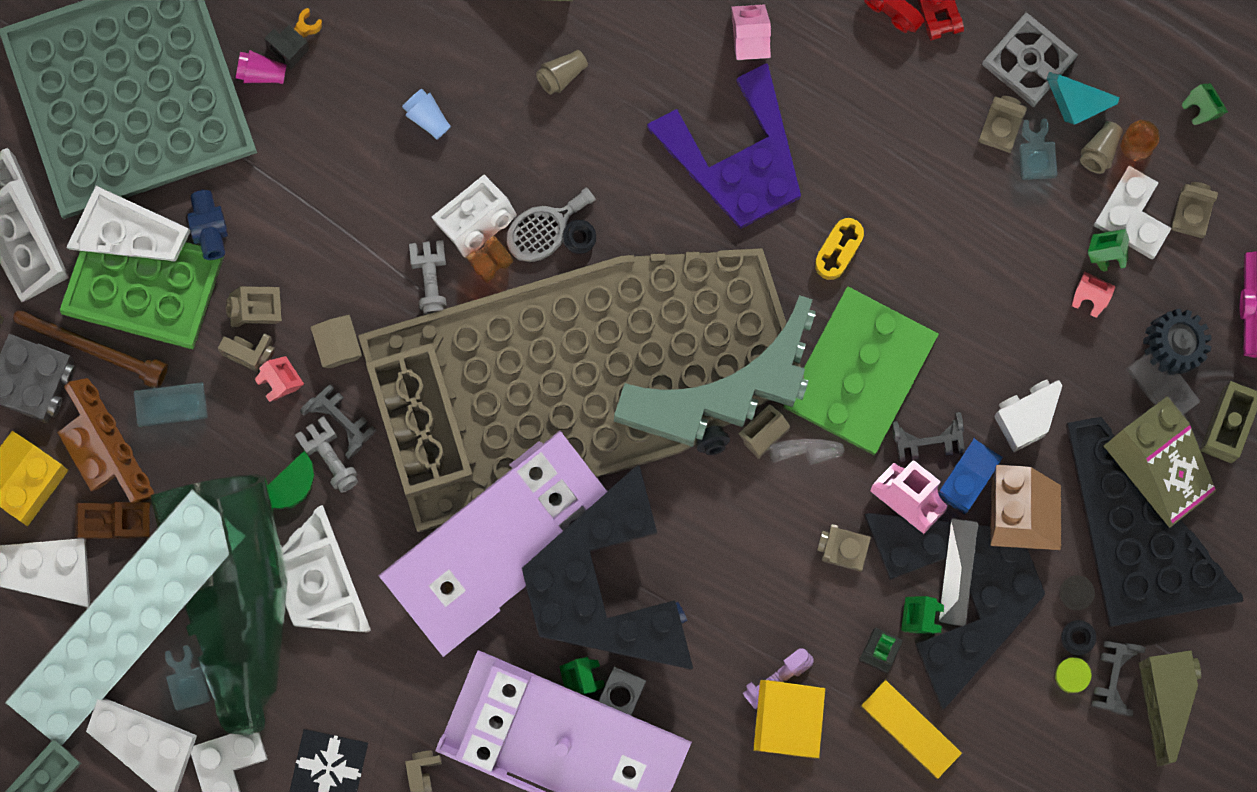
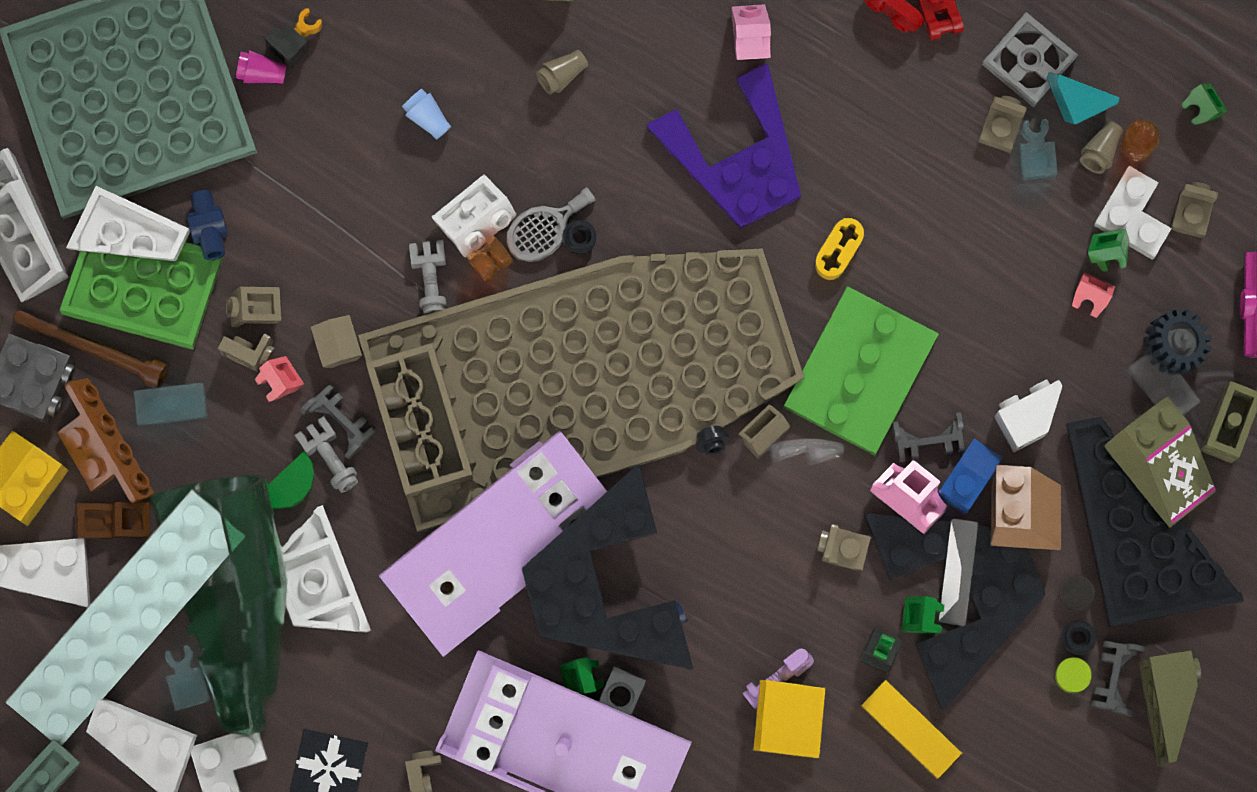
sand green arch [613,295,816,447] -> none

